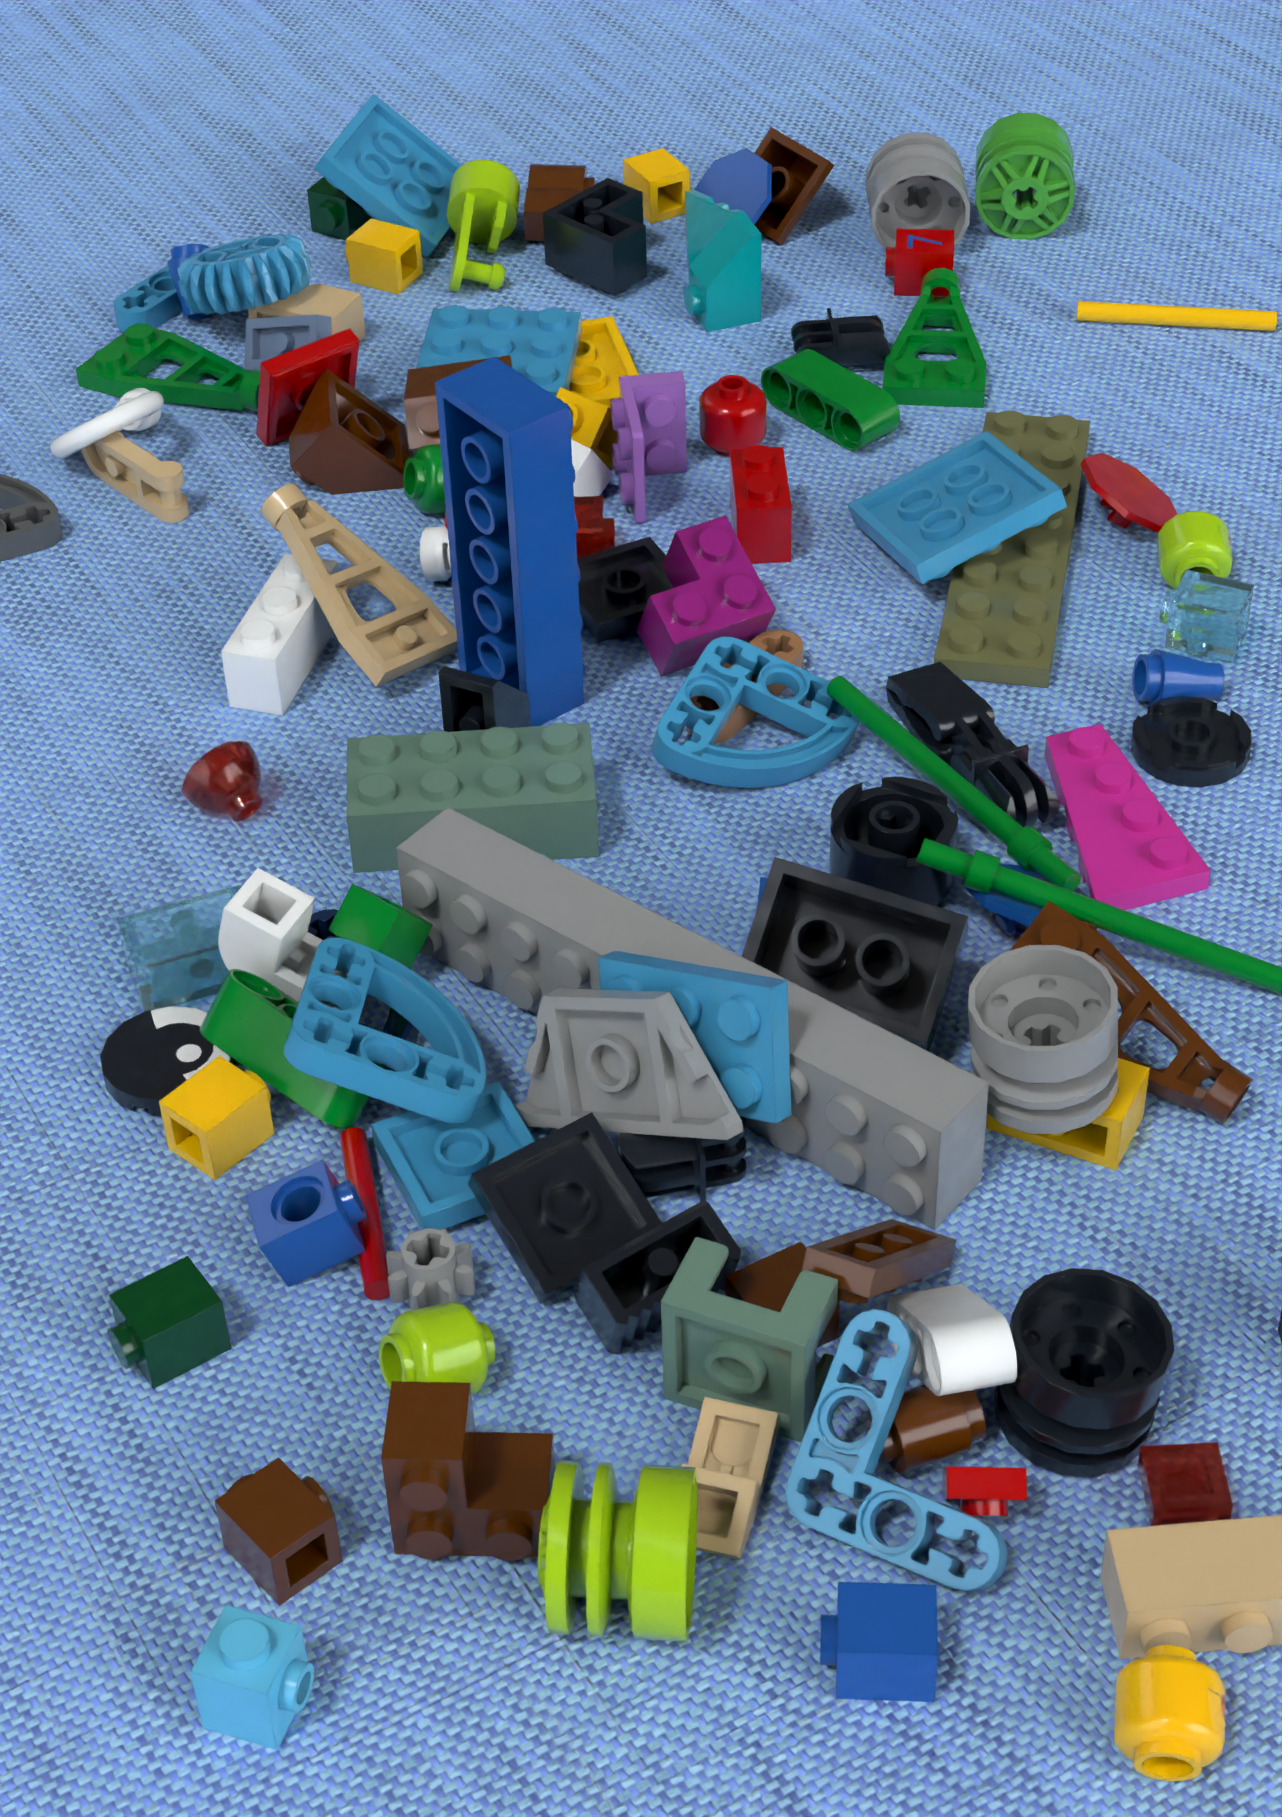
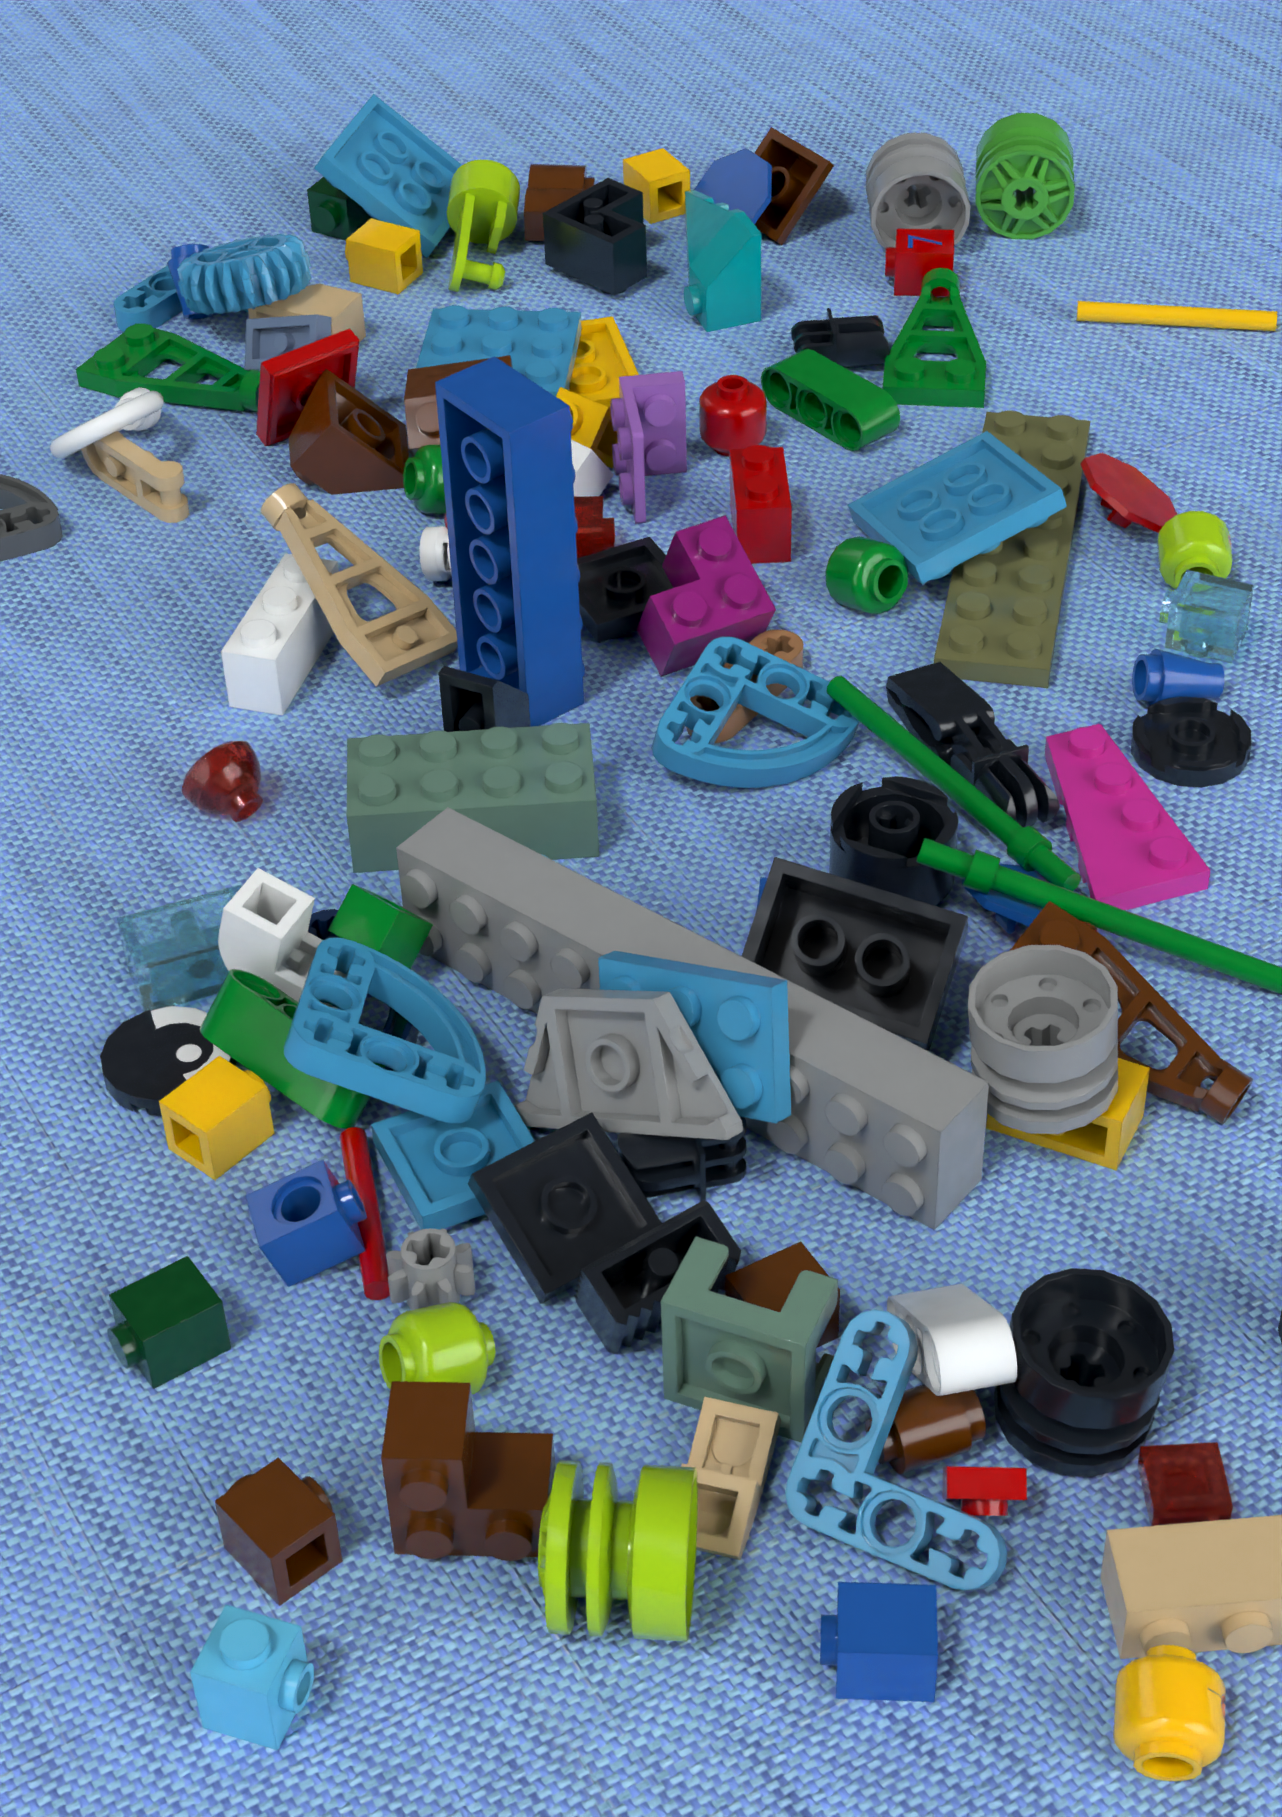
reddish brown plate [801,1219,956,1304] -> none
none -> green head [825,536,908,614]

